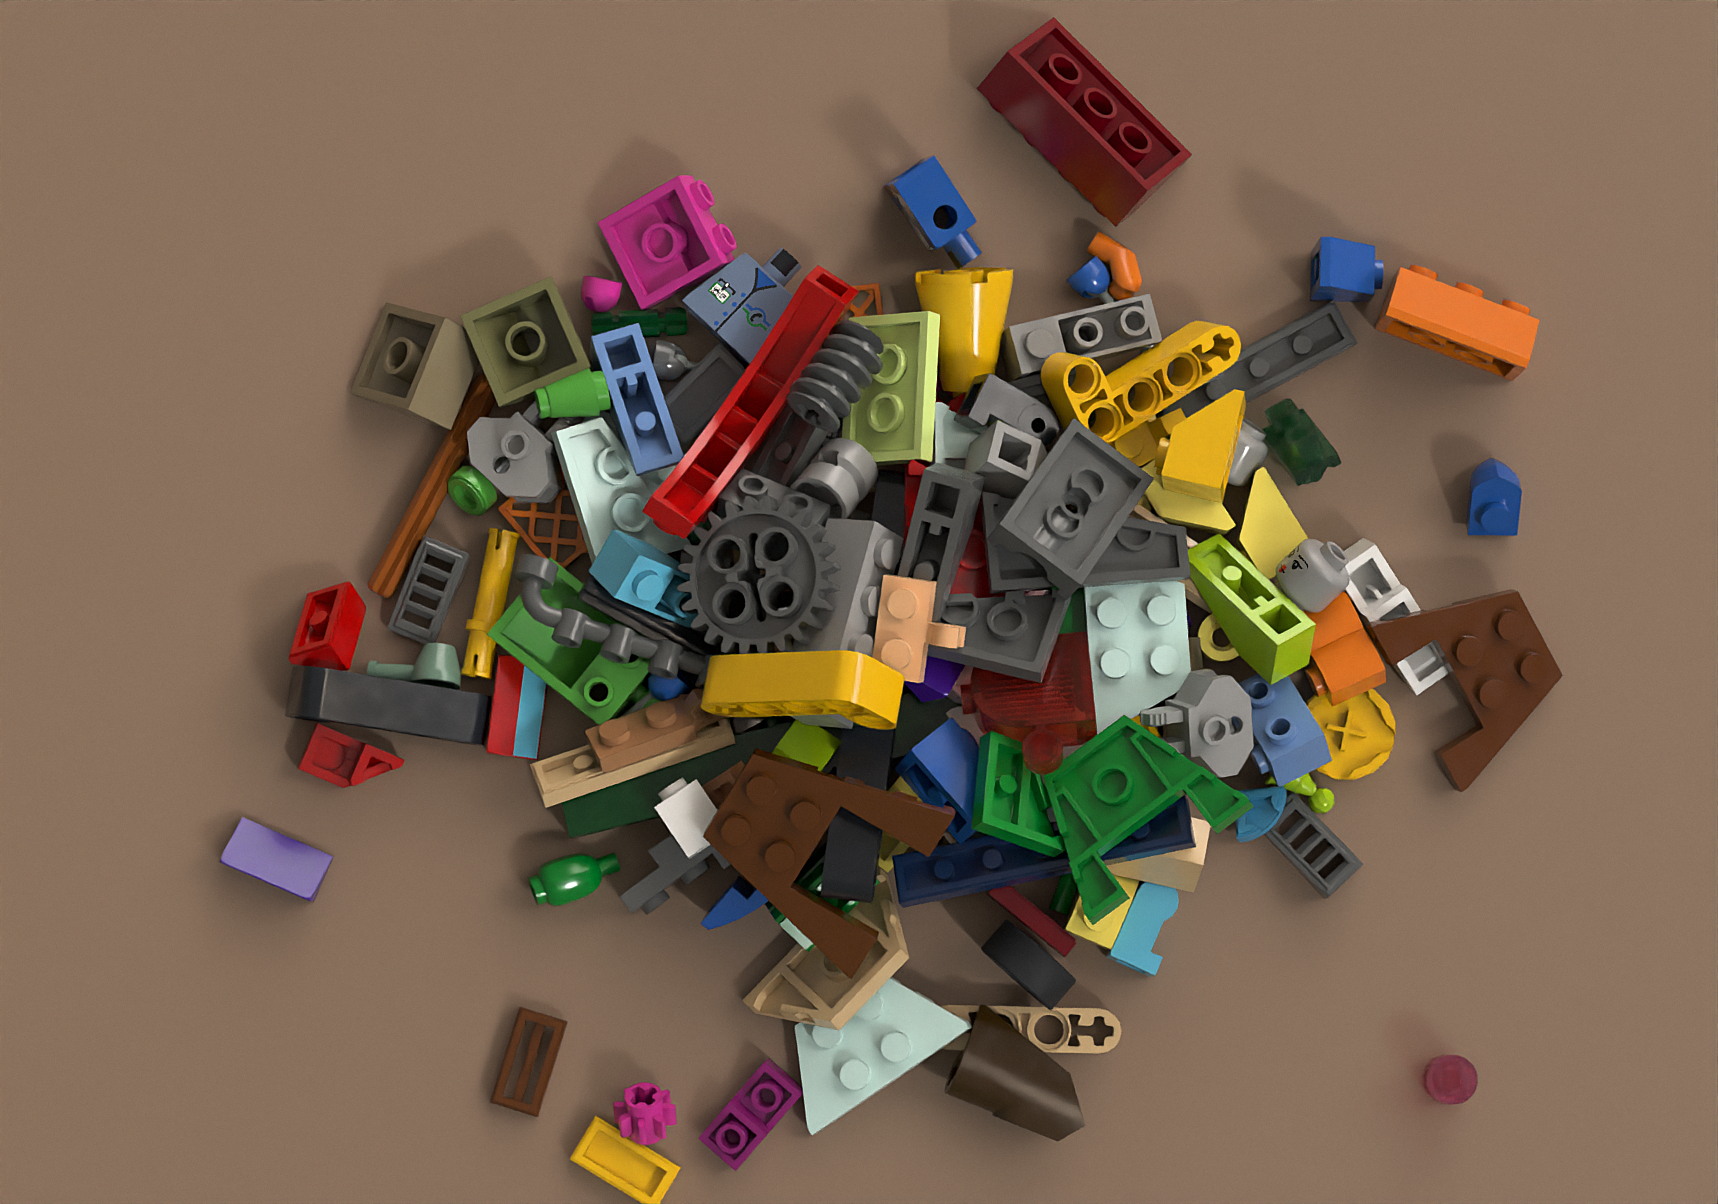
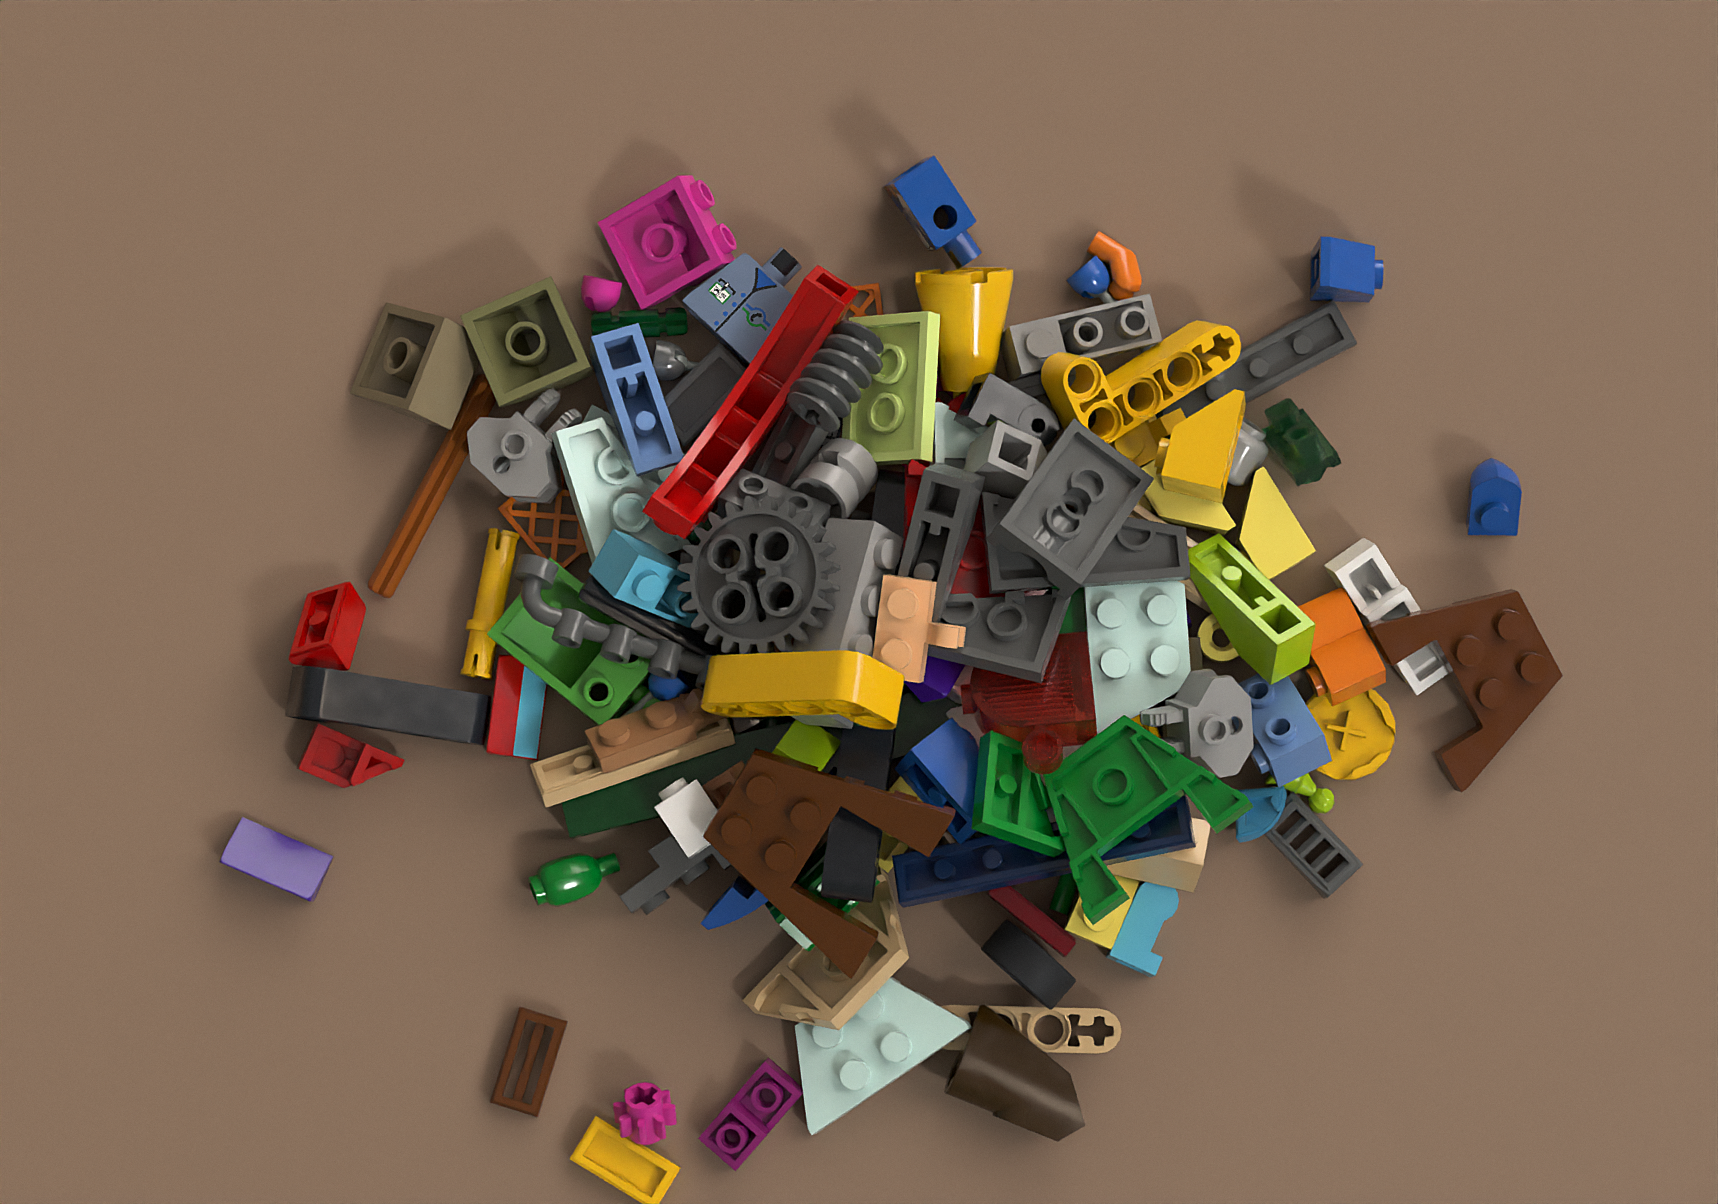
sand green bar [367,643,461,690] -> none
dark grey slope [387,536,472,645] -> none
bright green tile [447,466,497,516] -> none
bright green cone [534,368,611,419] -> none
dark red slope [976,17,1192,227] -> none
light grey head [1275,539,1350,613] -> none
orange slope [1374,265,1540,381] -> none
clear pink wheel [1422,1054,1478,1105] -> none

